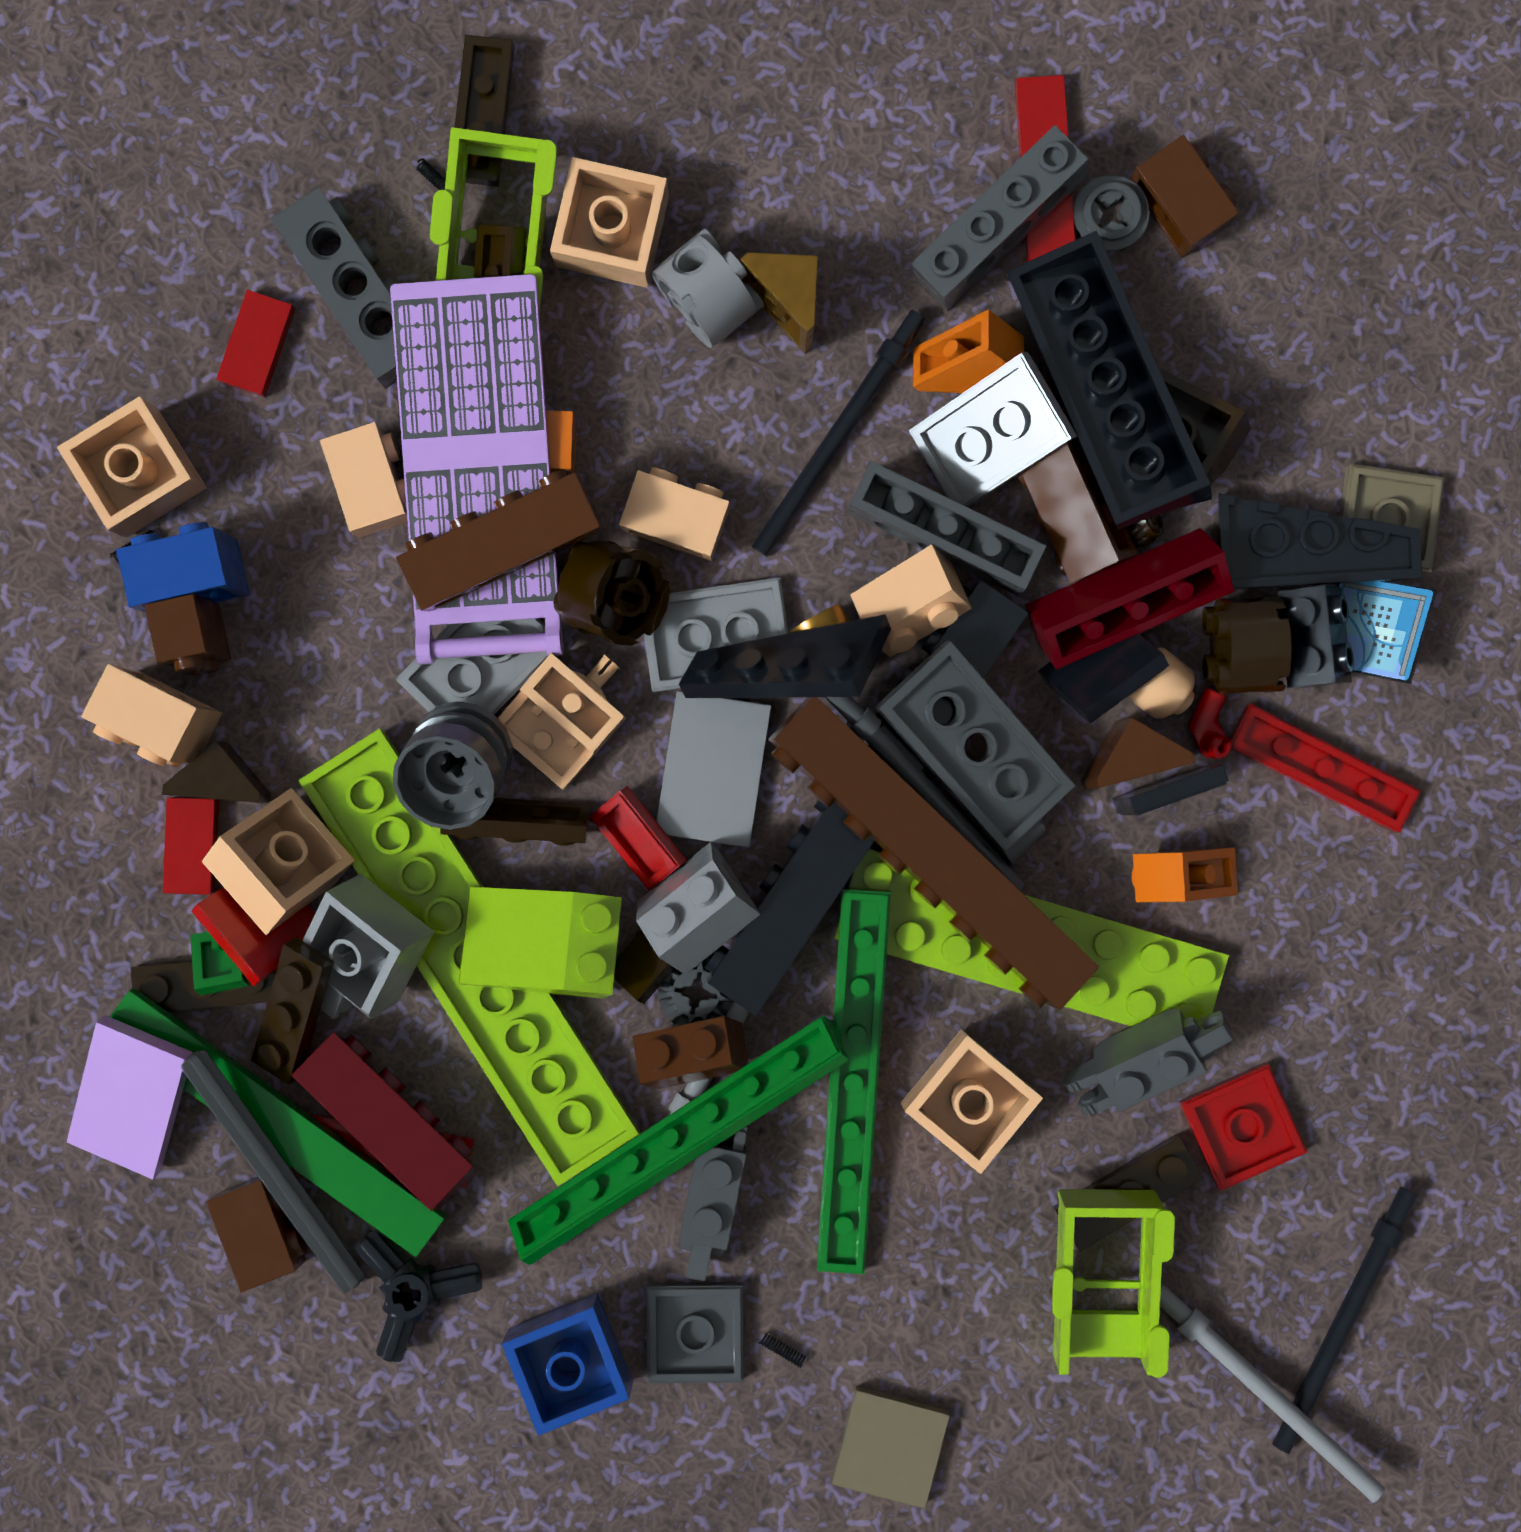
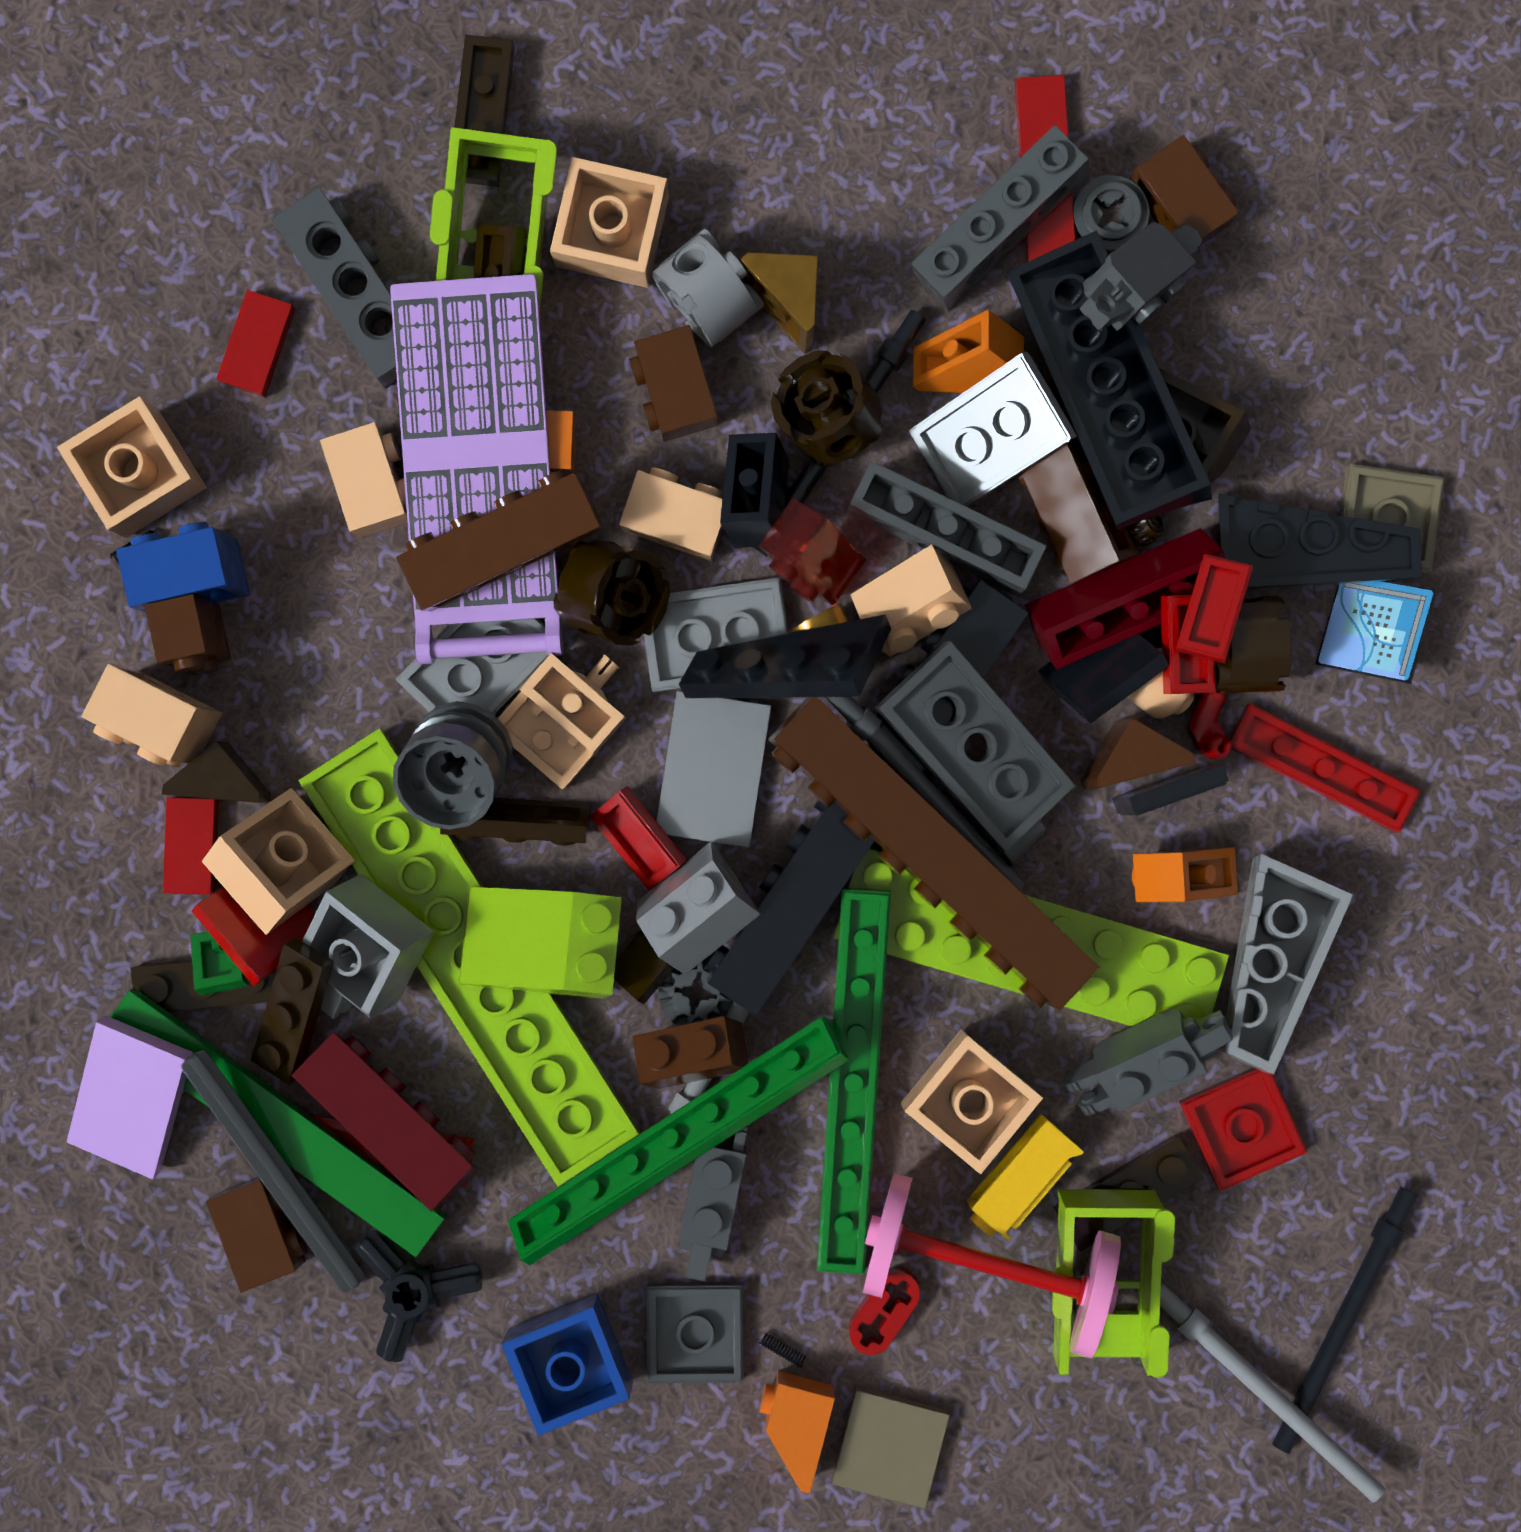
black leg [416,158,446,191] -> none
black brick [1277,585,1354,688] -> none
none -> reddish brown brick [629,325,718,442]
none -> black brick [720,433,789,548]
none -> clear red brick [759,498,866,606]
none -> orange slope [759,1371,835,1494]
none -> dark brown brick [771,351,883,467]
none -> red beam [849,1267,920,1355]
none -> bright pink piece [863,1173,1121,1359]
none -> yellow window [966,1113,1084,1241]
none -> dark grey hinge [1079,222,1203,331]
none -> red tile [1161,595,1216,694]
none -> red tile [1176,554,1253,664]
none -> light grey wedge [1220,854,1353,1074]

